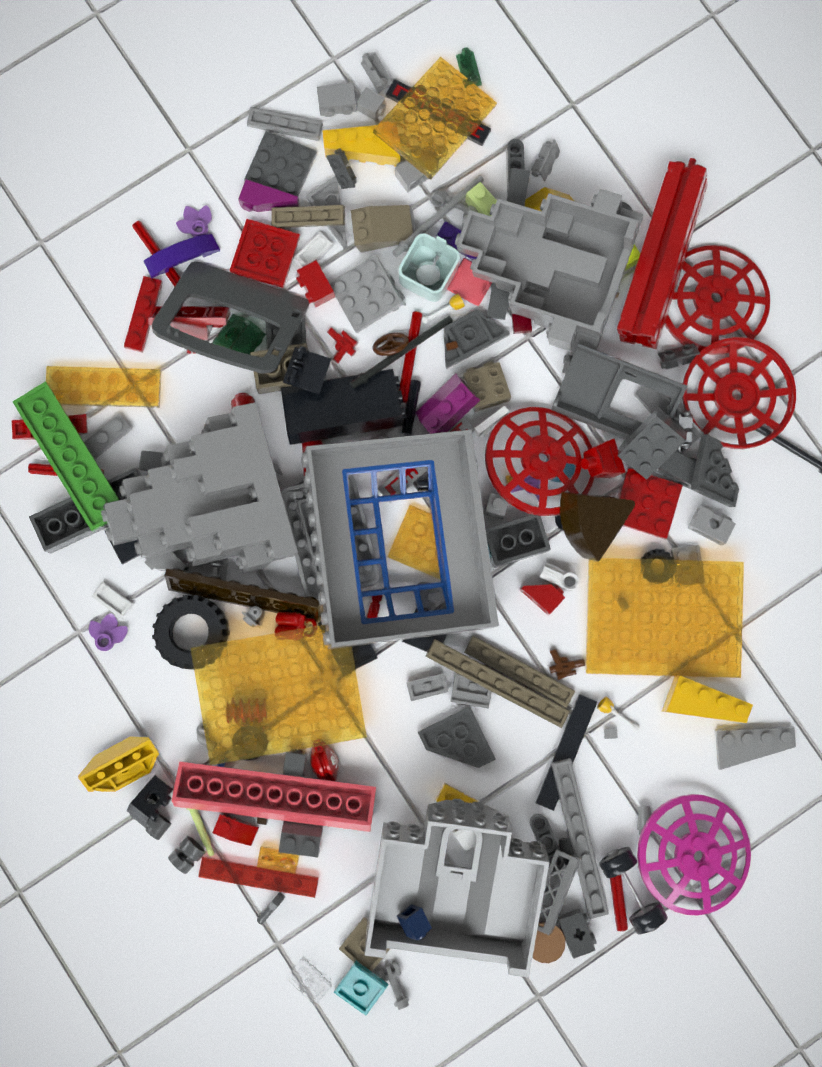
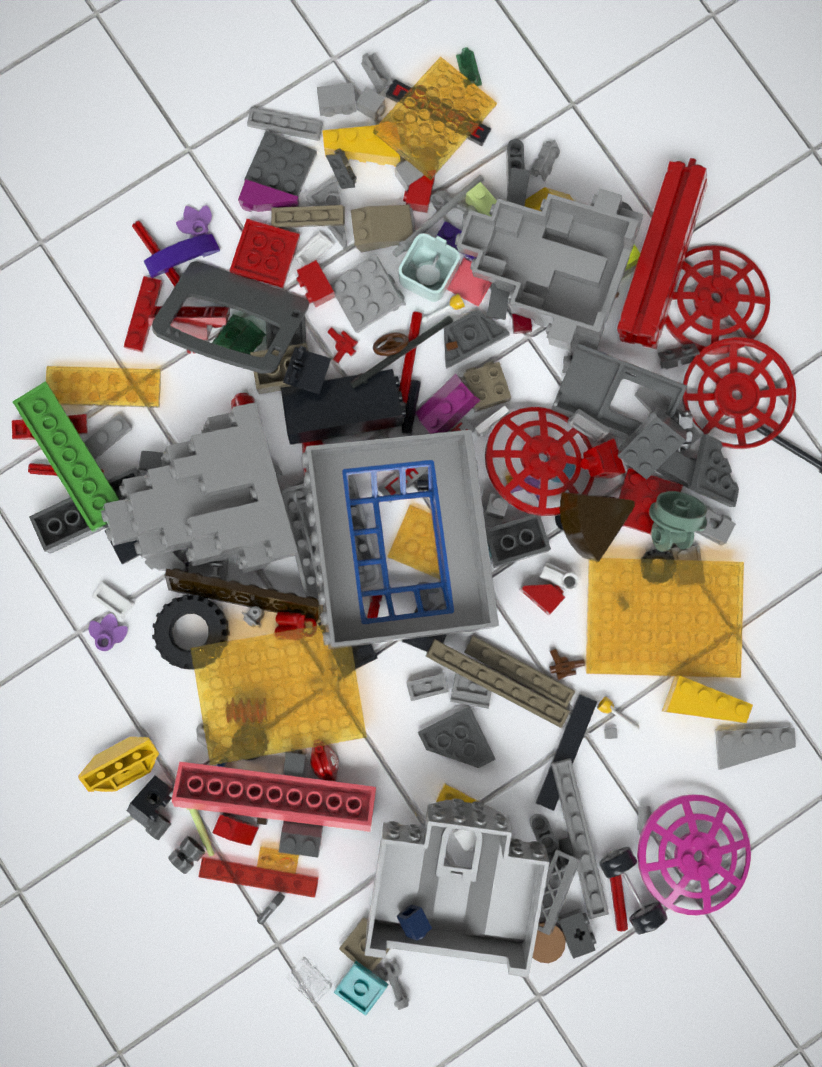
none -> red slope [403,171,436,213]
none -> light grey tile [567,409,610,443]
none -> sand green piece [649,491,707,552]

